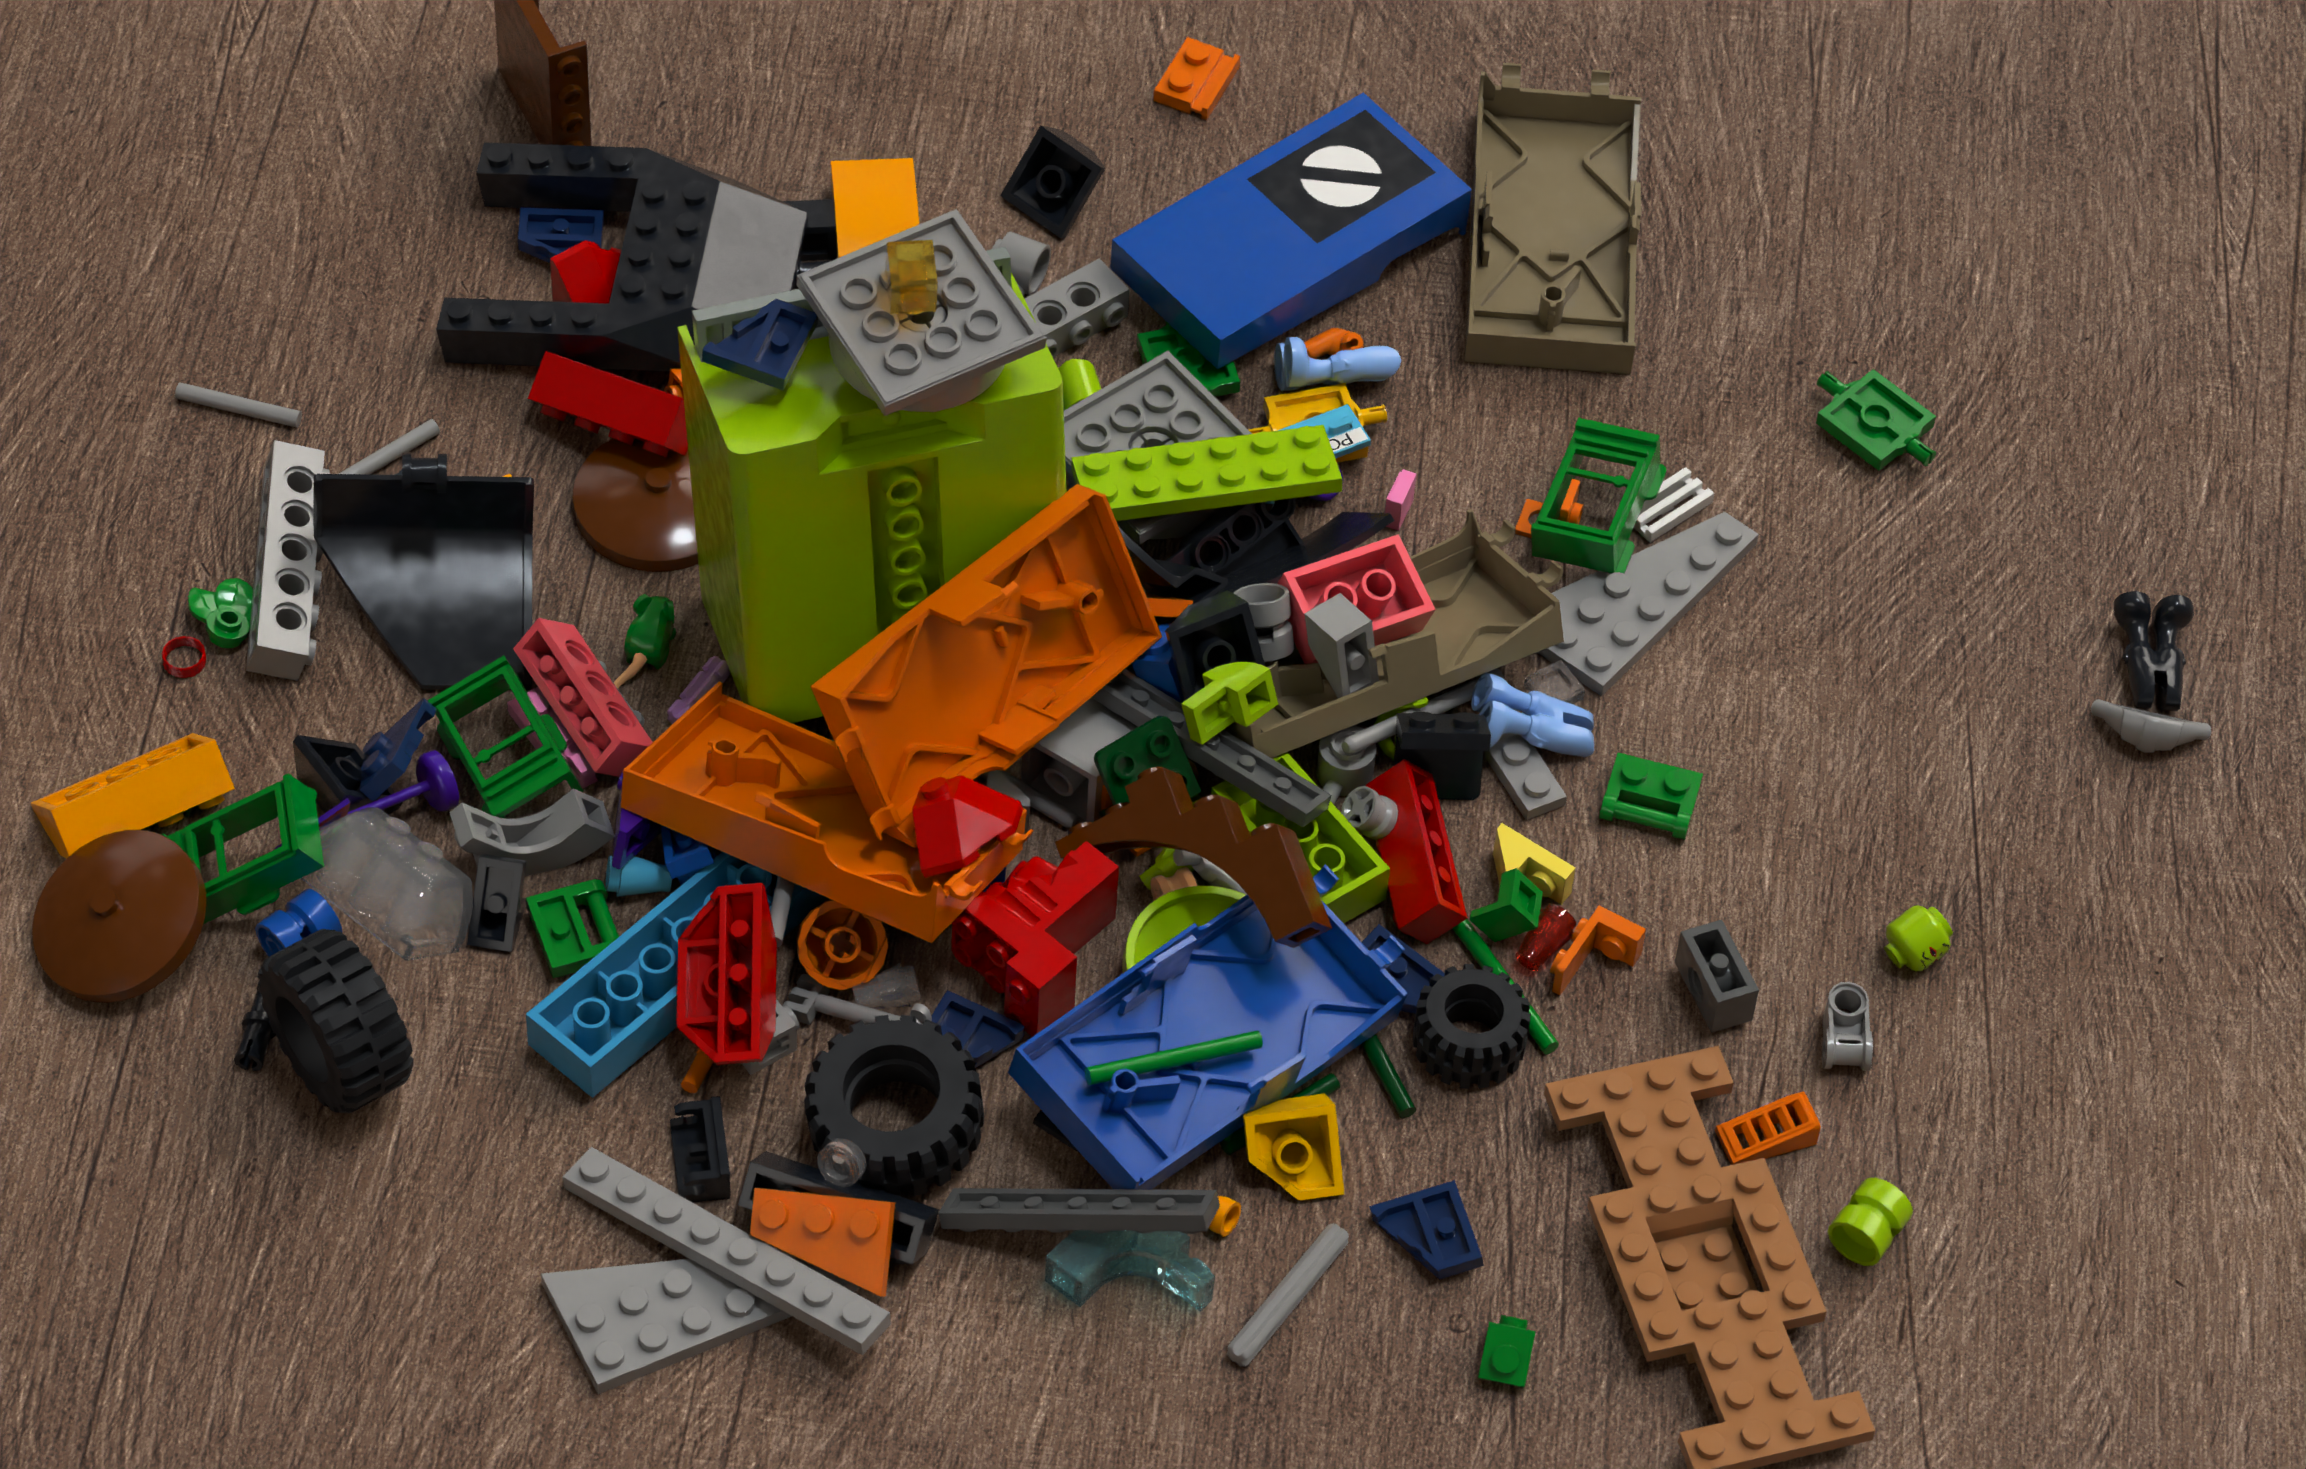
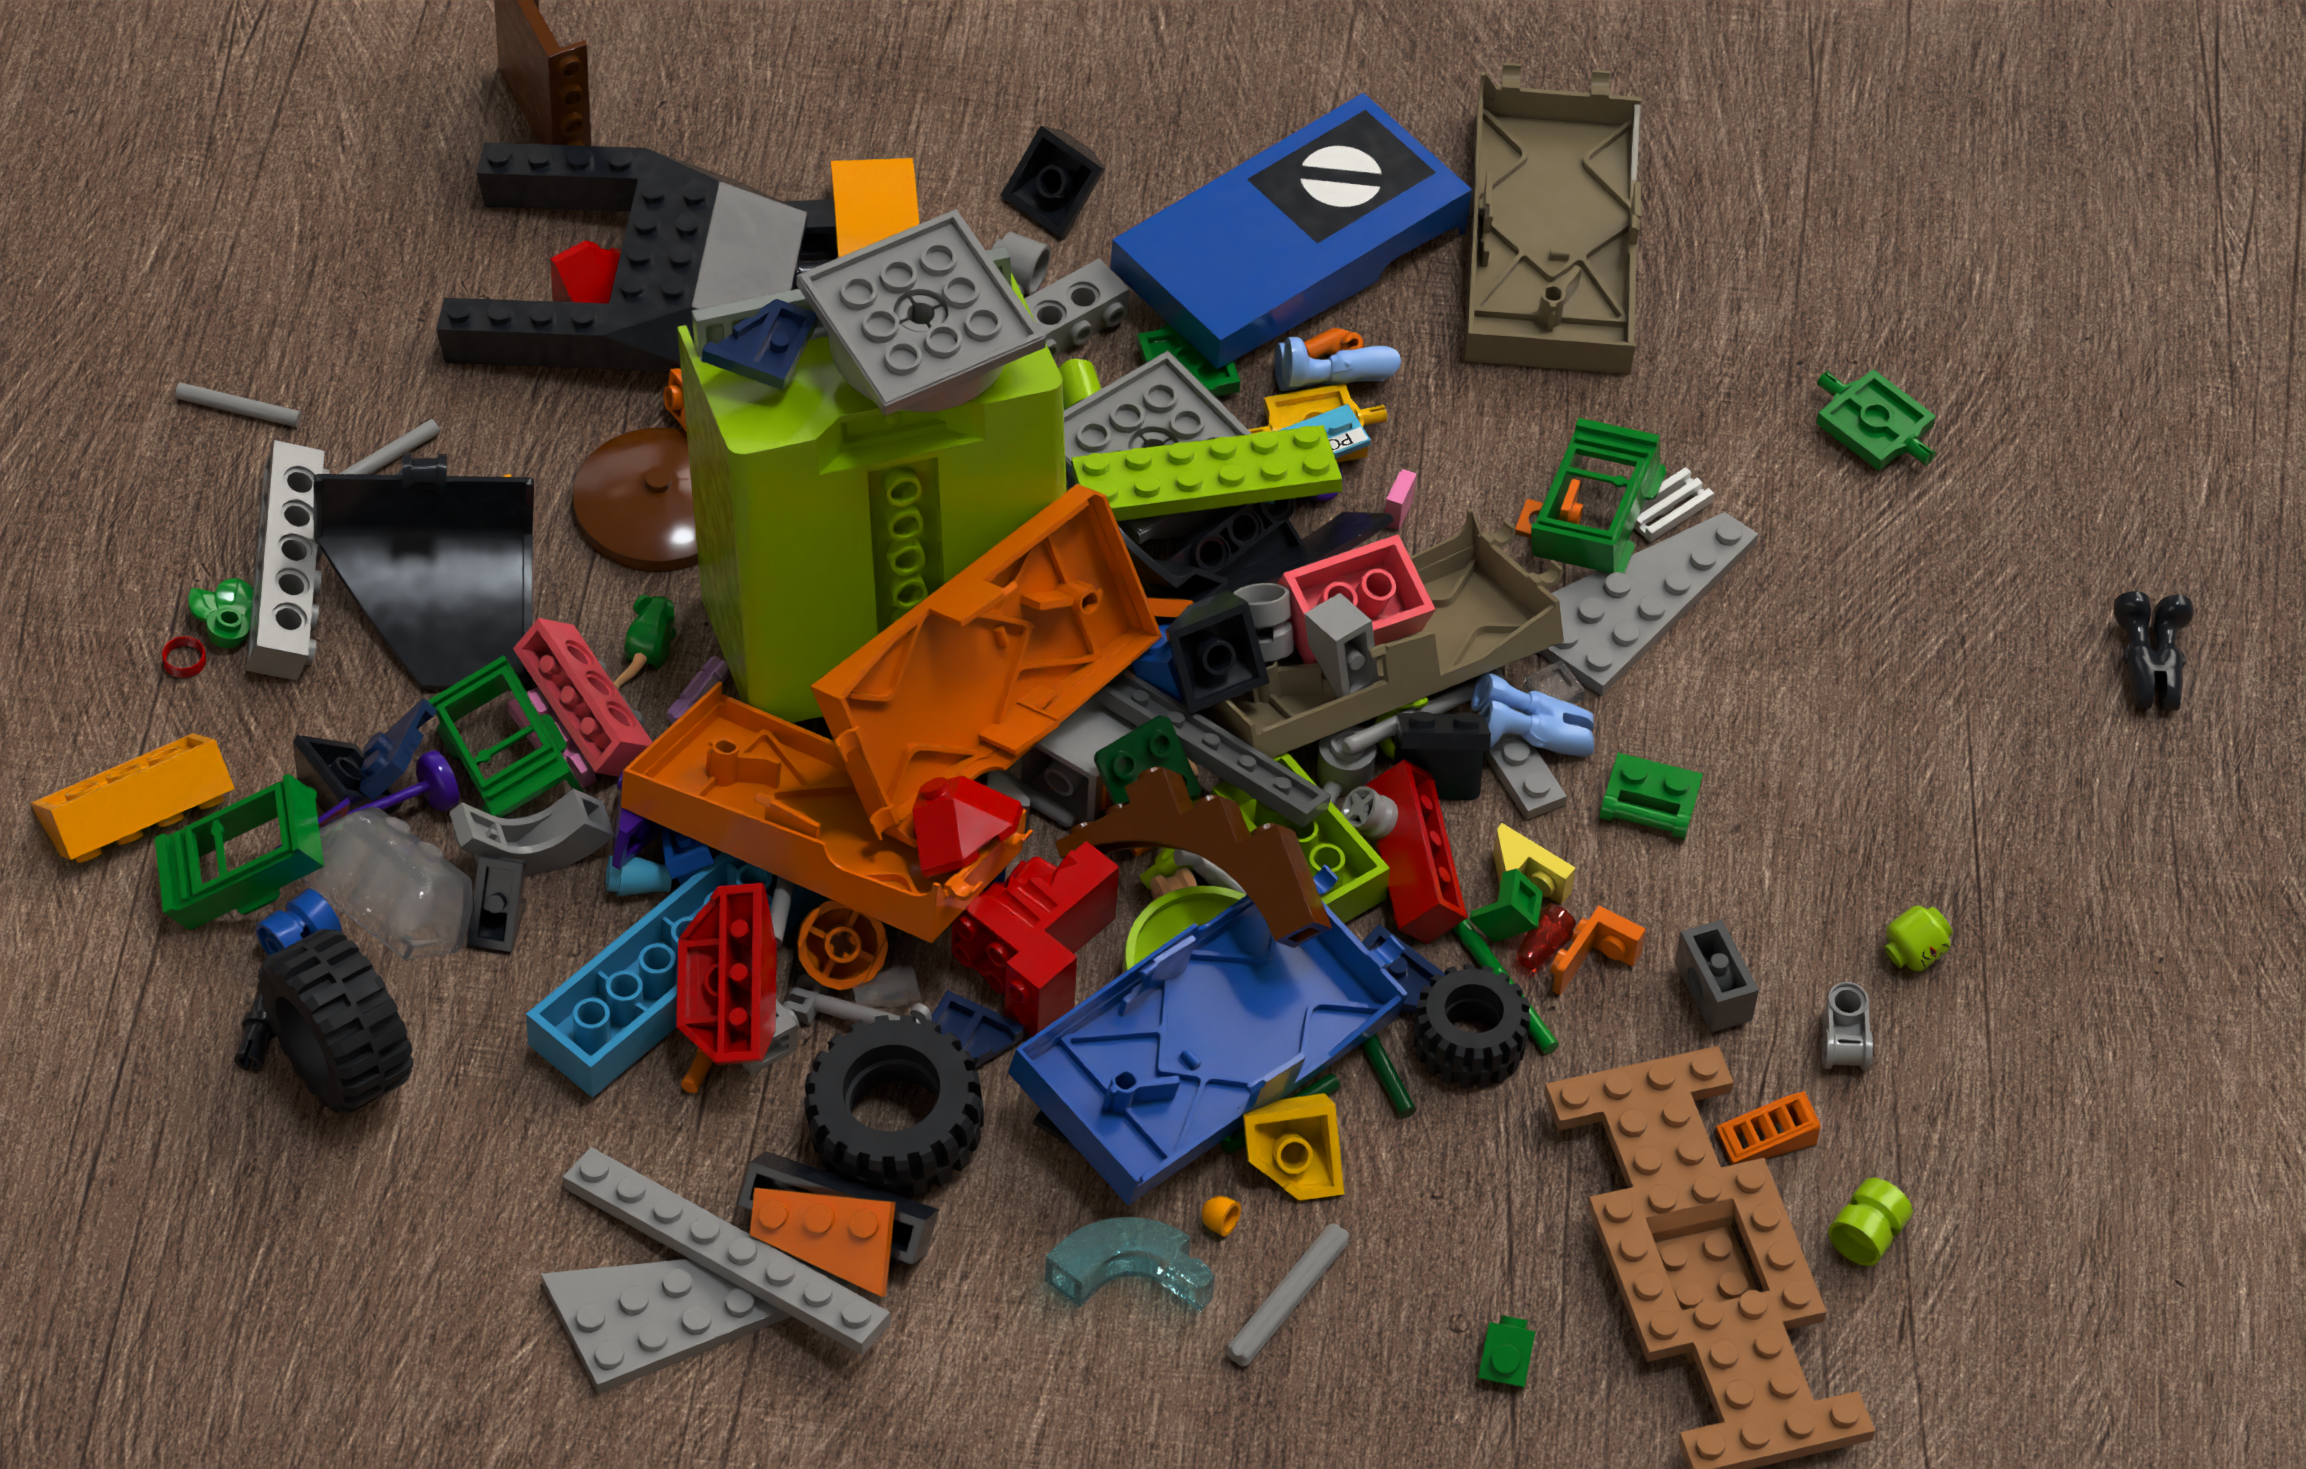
reddish brown dish [32,830,206,1003] -> none
dark blue wing [518,208,604,263] -> none
green plate [526,879,619,978] -> none
red brick [527,351,688,458] -> none
black hinge [670,1096,731,1203] -> none
clear tile [817,1138,866,1187] -> none
clear yellow brick [885,240,938,315] -> none
dark grey plate [938,1188,1220,1234] -> none
green bar [1085,1030,1263,1086] -> none
orange plate [1153,37,1241,120] -> none
lime brick [1181,662,1279,745] -> none
dark blue wing [1369,1180,1484,1280] -> none
light grey piece [2091,699,2211,753] -> none

